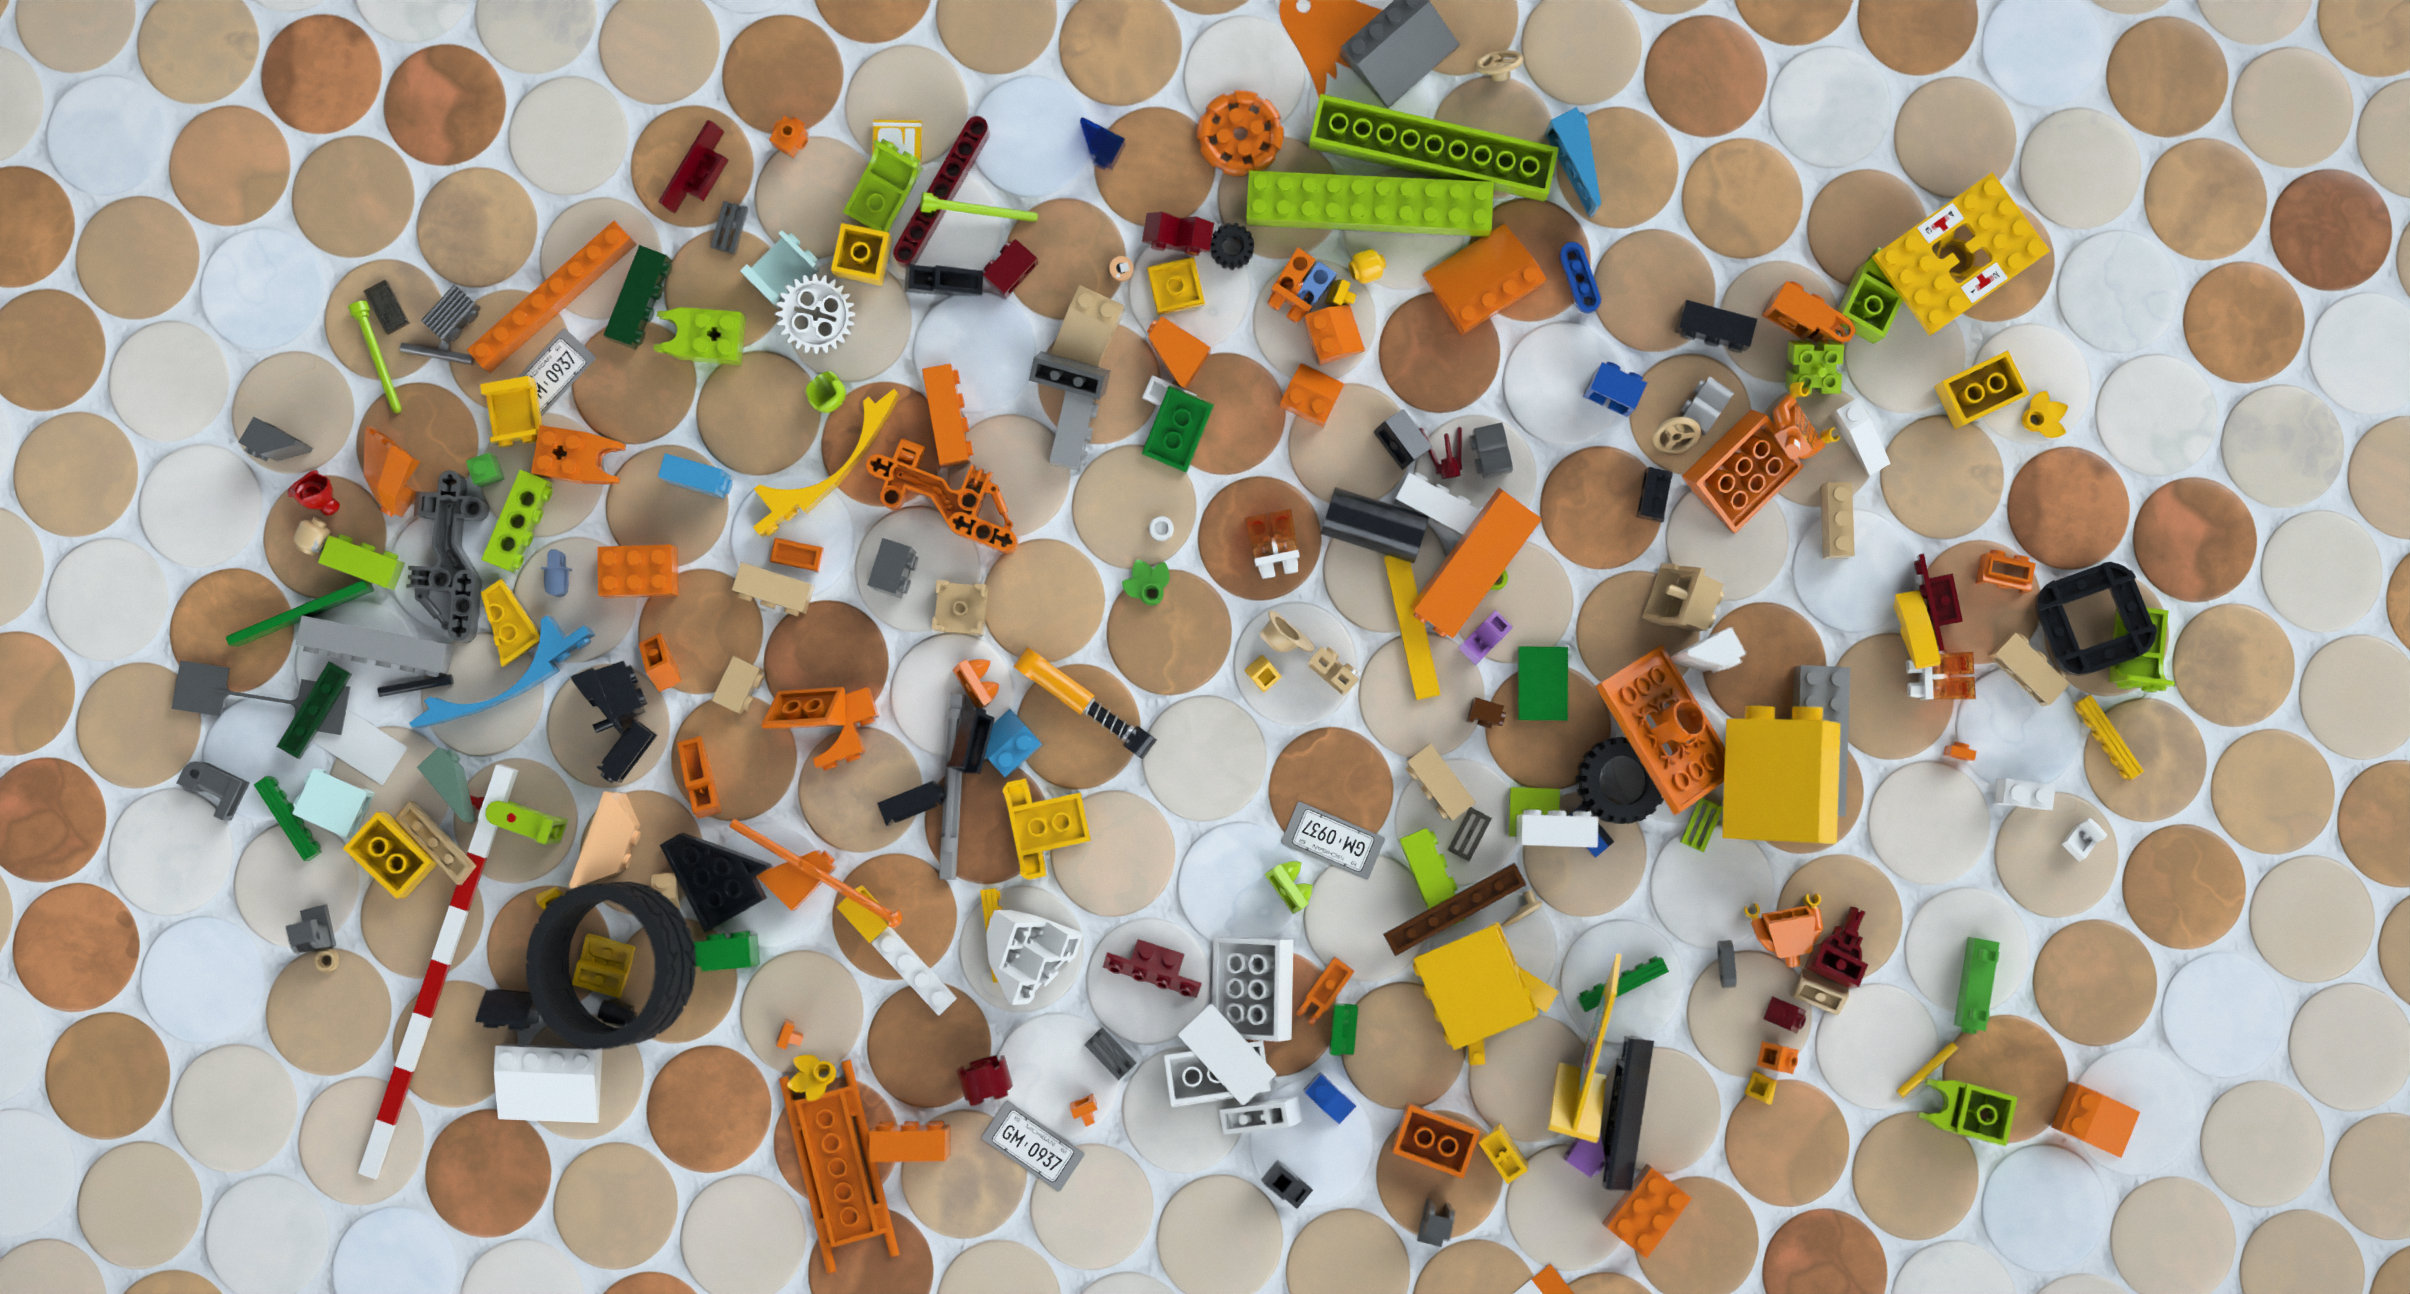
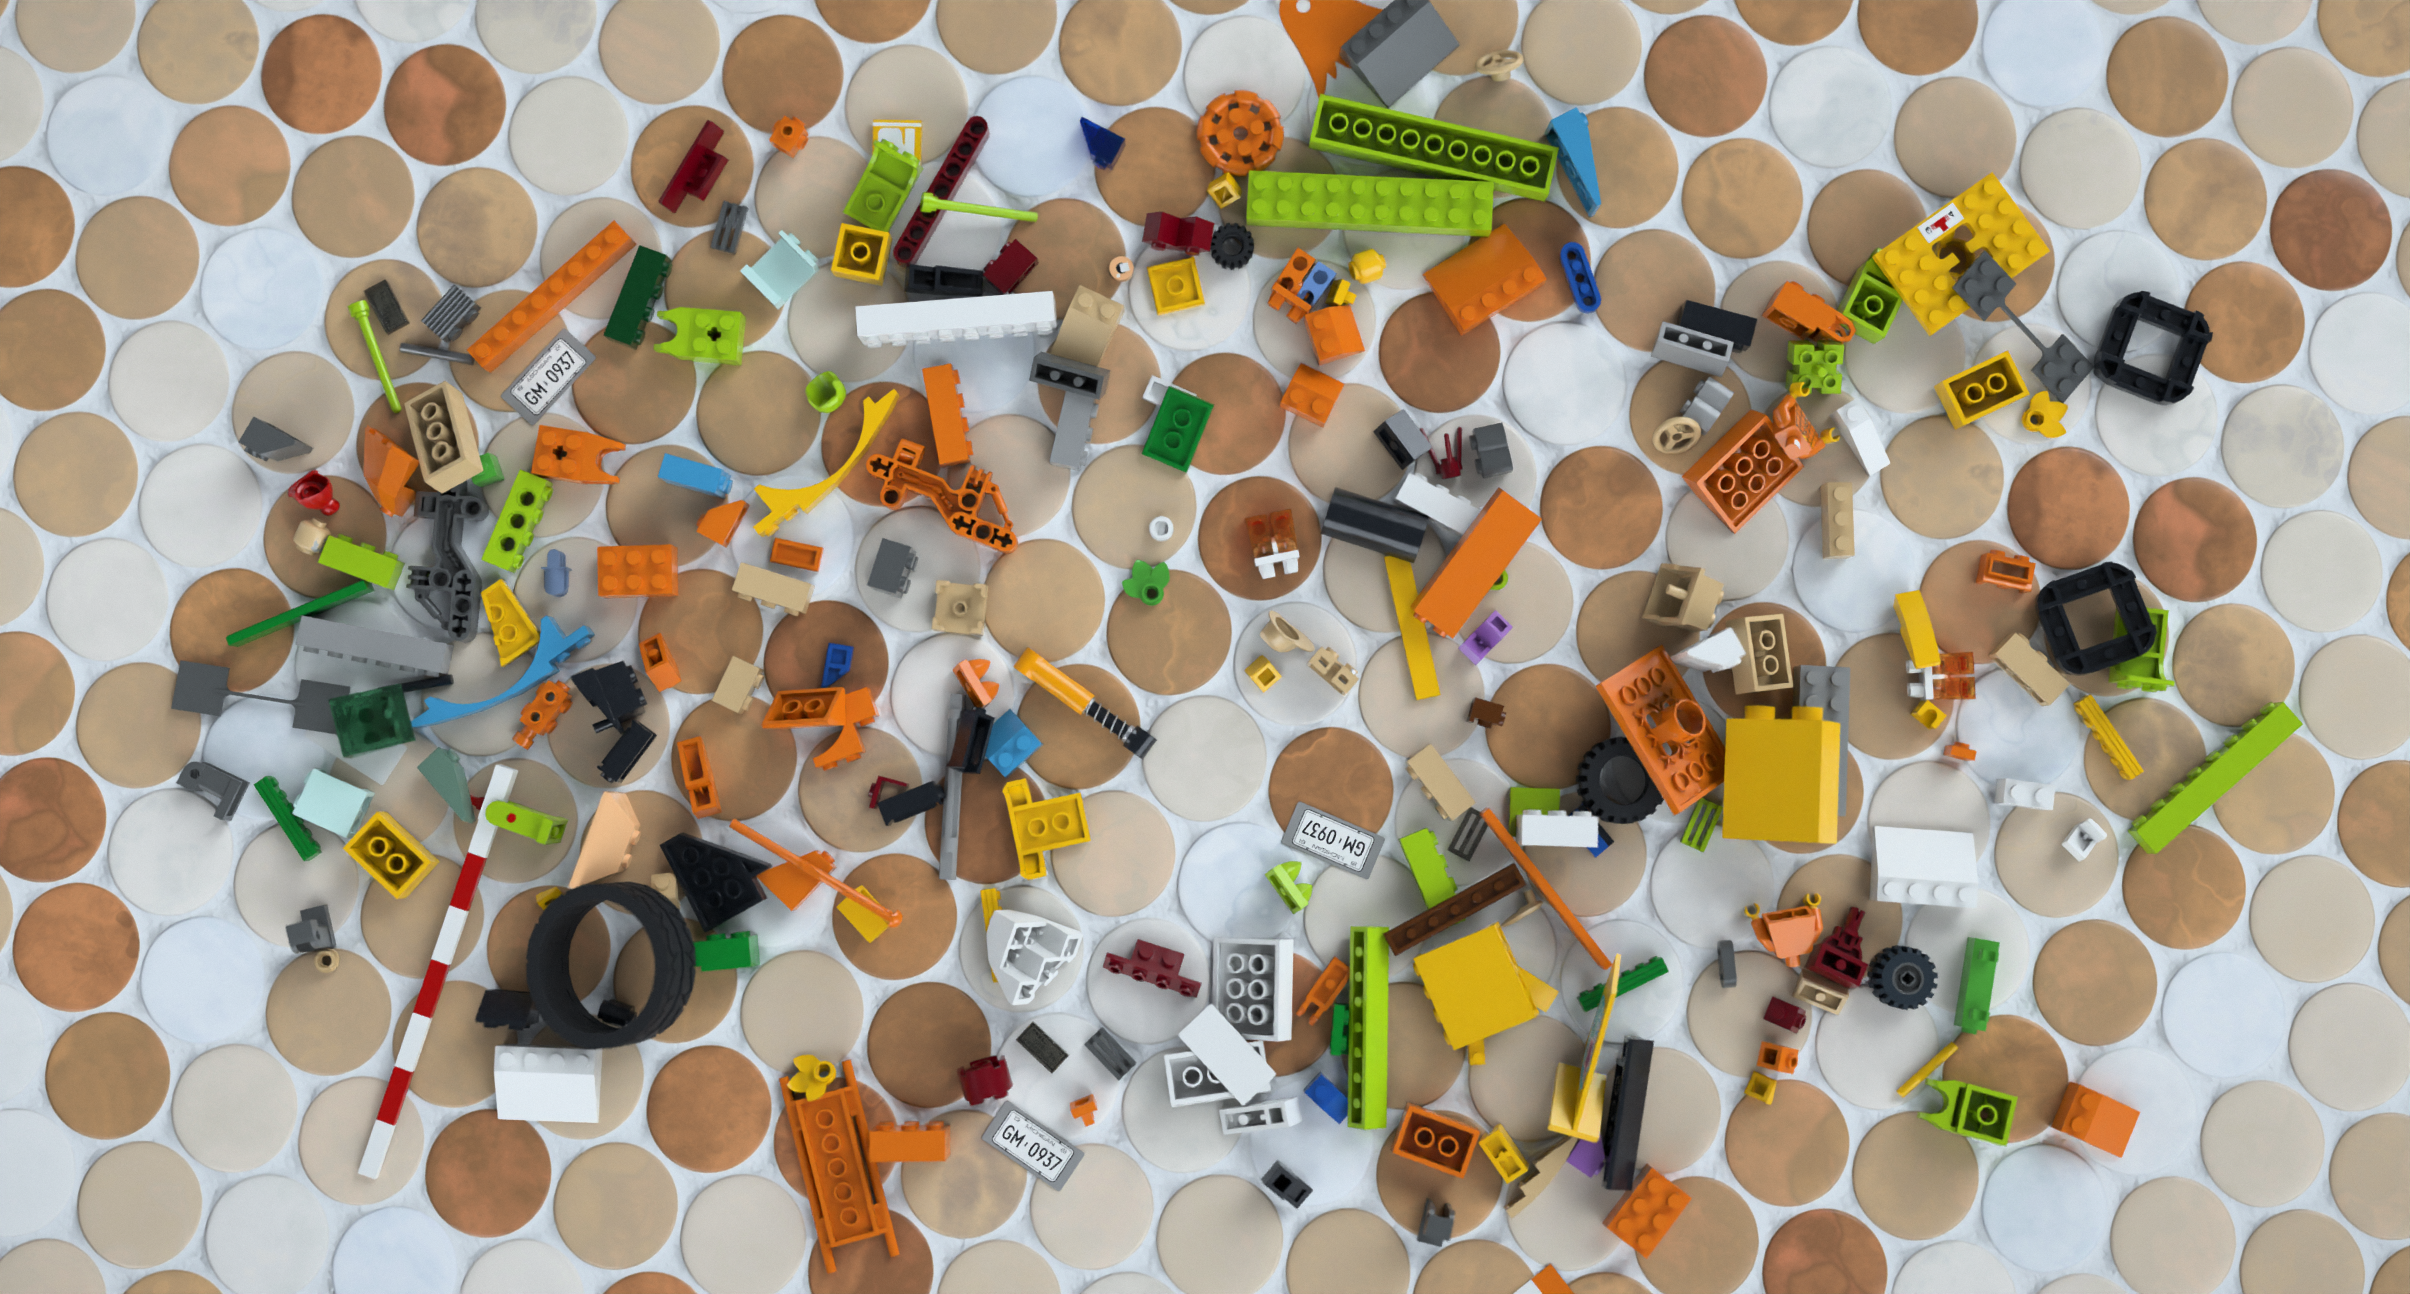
dark green tile [276,661,352,759] -> none
tan tile [395,801,476,885] -> none
yellow panel [480,376,543,448] -> none
yellow slope [572,933,636,998] -> none
white gear [774,274,855,354] -> none
orange tile [776,1019,804,1050] -> none
white plate [871,927,957,1016] -> none
orange slope [1147,316,1211,390] -> none
green tile [1518,646,1568,721] -> none
blue piece [1583,362,1647,417] -> none
black hinge [1636,467,1673,523] -> none
dark red bracket [1914,553,1963,651] -> none
none -> clear green piece [328,683,416,759]
none -> tan brick [404,381,483,493]
none -> orange brick [512,680,573,750]
none -> orange slope [696,500,750,548]
none -> blue tile [821,643,854,688]
none -> white brick [855,291,1058,348]
none -> dark red bracket [868,776,909,809]
none -> clear smoke tile [1016,1021,1069,1074]
none -> yellow slope [1207,172,1242,209]
none -> lime brick [1348,926,1389,1130]
none -> orange tile [1479,807,1612,970]
none -> tan slope [1503,1135,1578,1219]
none -> light grey brick [1651,321,1734,377]
none -> tan brick [1726,614,1793,694]
none -> black wheel [1867,945,1938,1010]
none -> white slope [1869,826,1978,908]
none -> yellow piece [1910,700,1947,730]
none -> dark grey hinge [1952,250,2094,403]
none -> black plate [2094,291,2213,405]
none -> lime brick [2128,702,2303,854]

